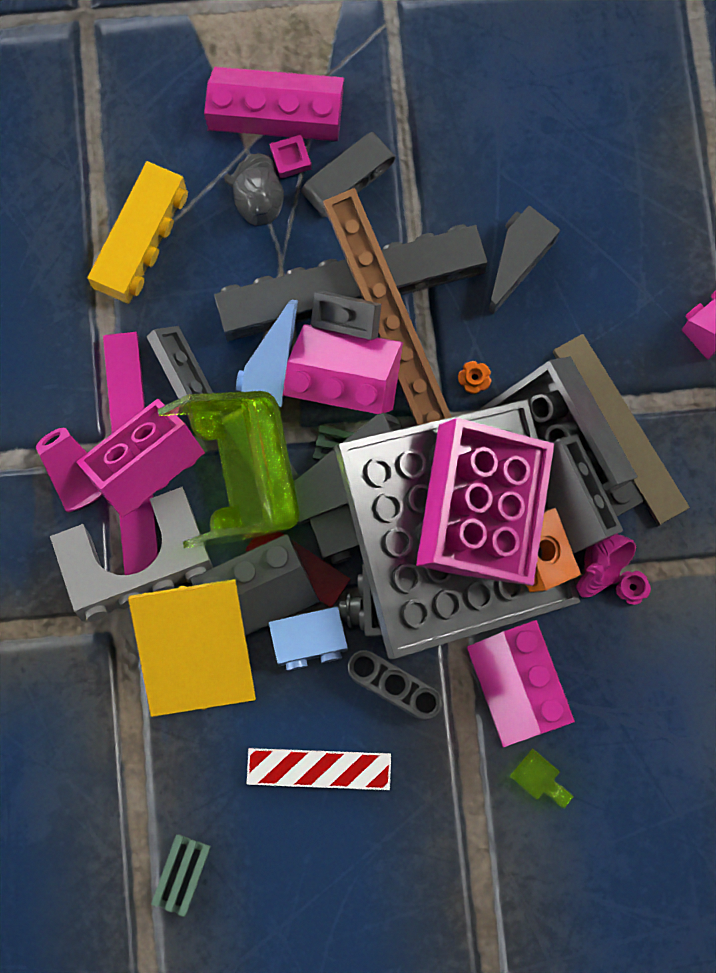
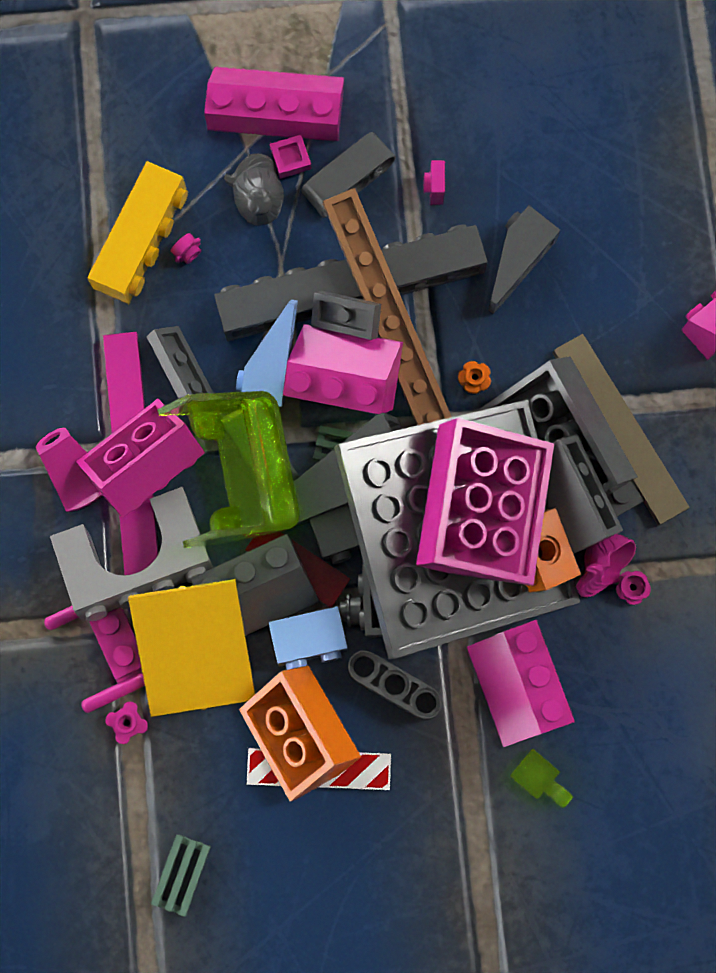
none -> dark pink plate [44,606,145,713]
none -> dark pink plate [105,702,148,744]
none -> dark pink plate [171,233,202,264]
none -> orange slope [239,666,361,801]
none -> dark pink plate [423,160,445,205]

